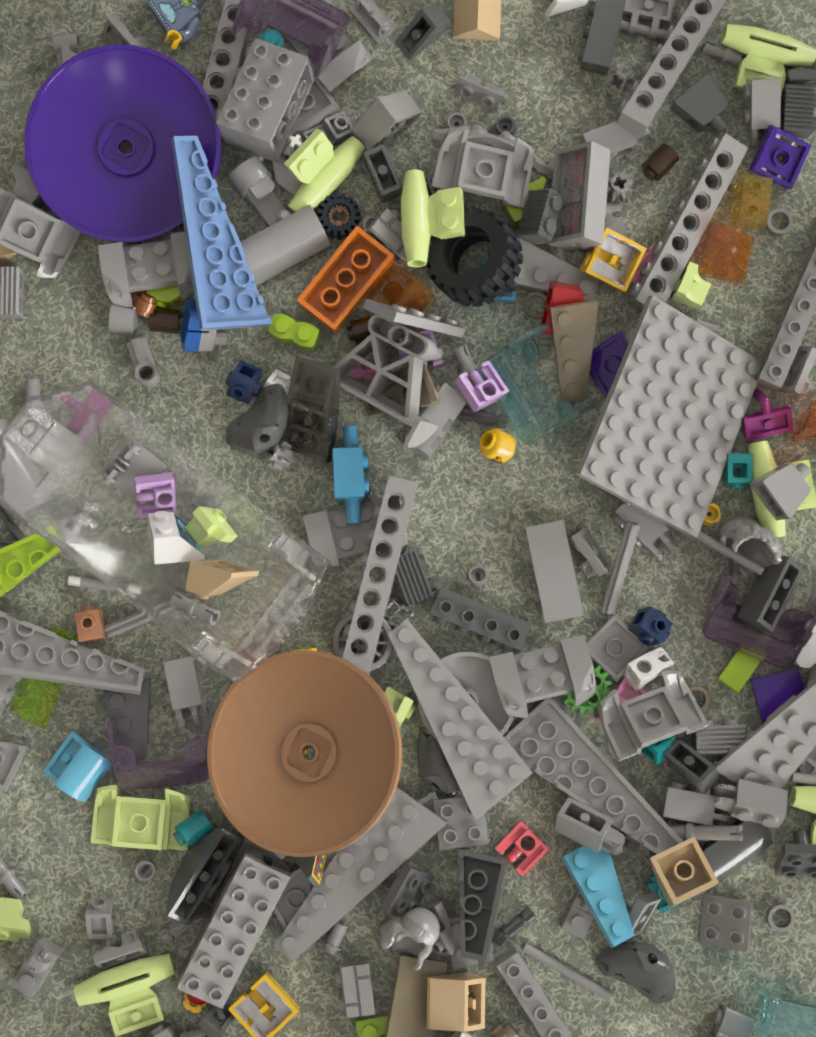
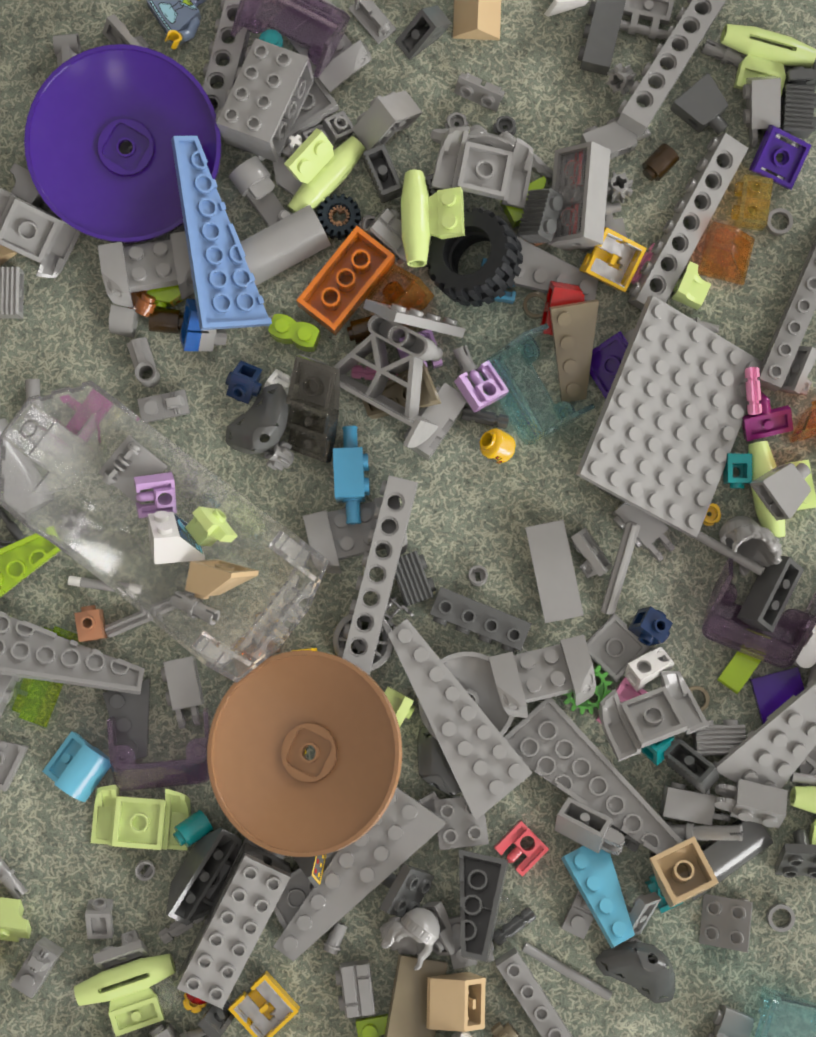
none -> light grey hinge [137,389,190,424]
none -> bright pink axle [745,367,762,415]

